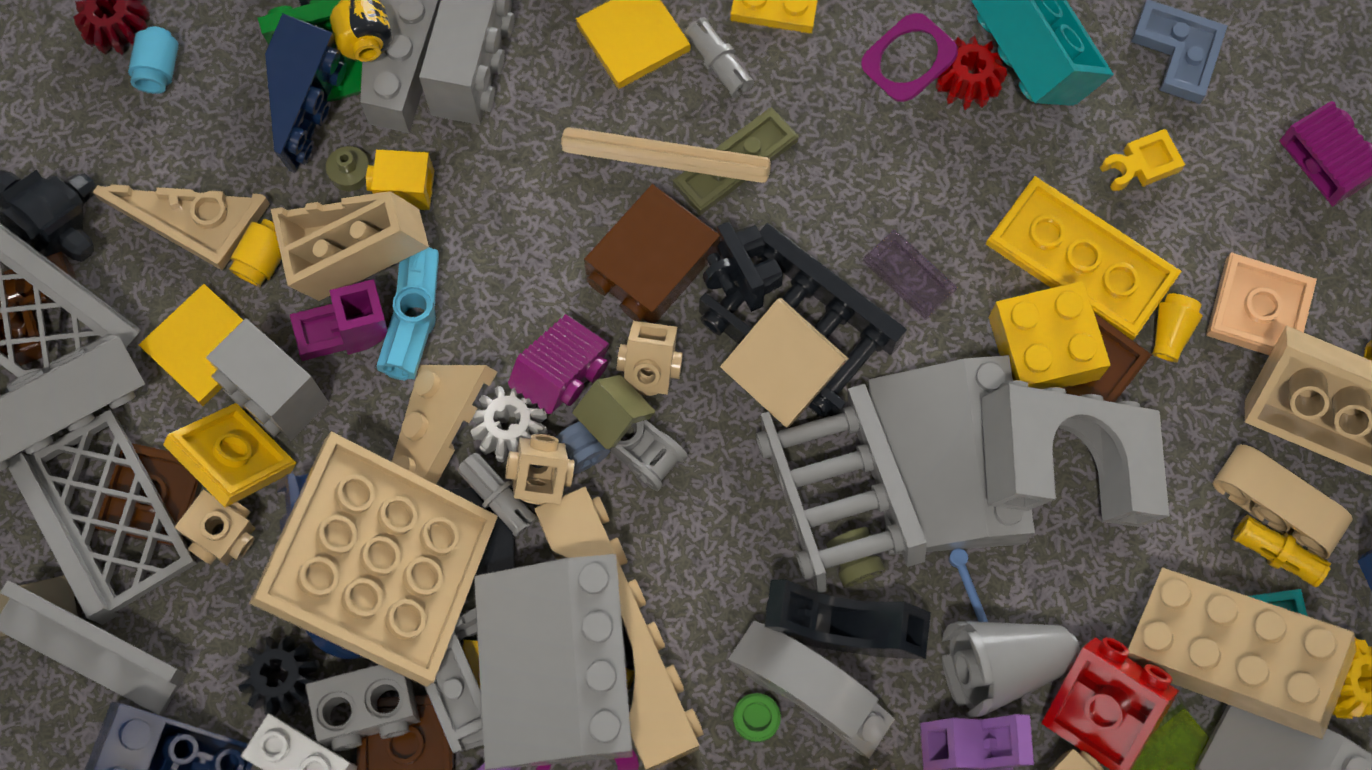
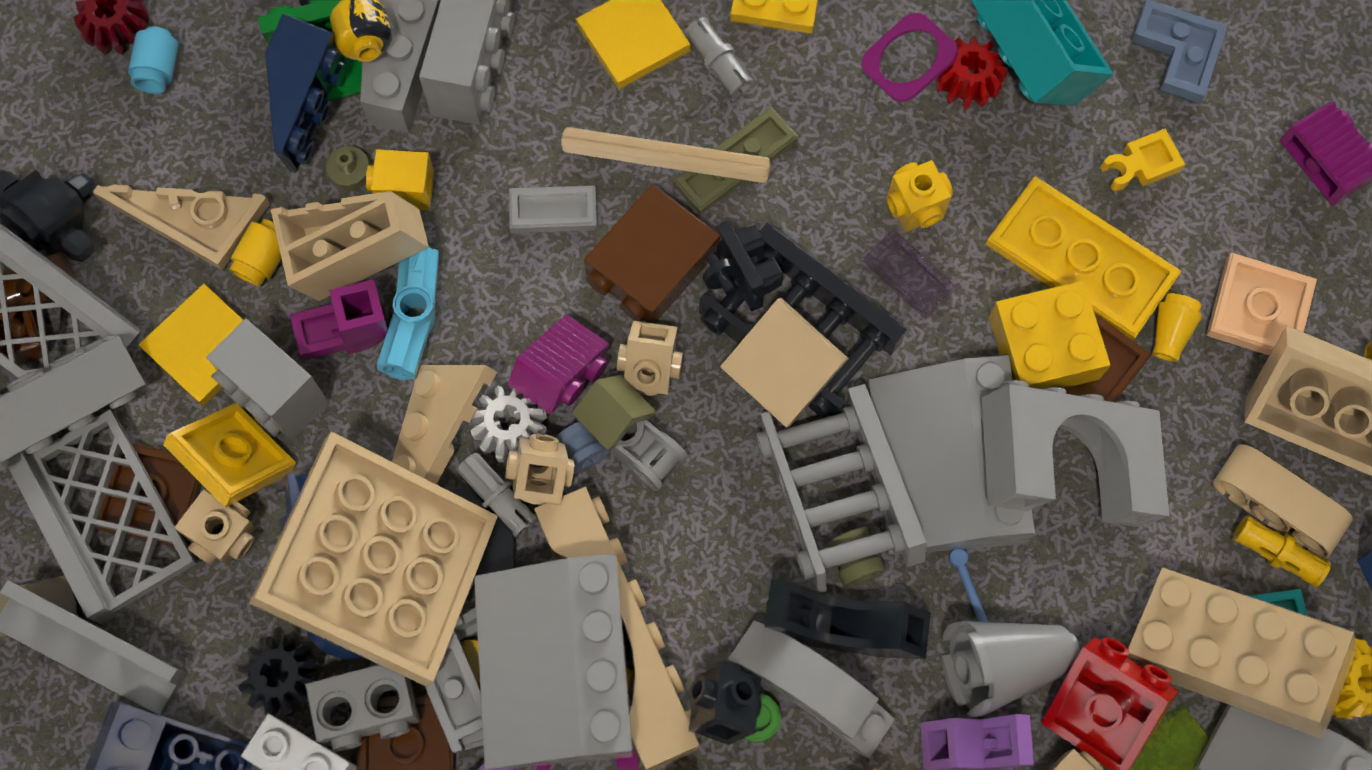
none -> light grey tile [509,186,597,233]
none -> black brick [688,663,762,745]
none -> yellow brick [886,160,953,232]

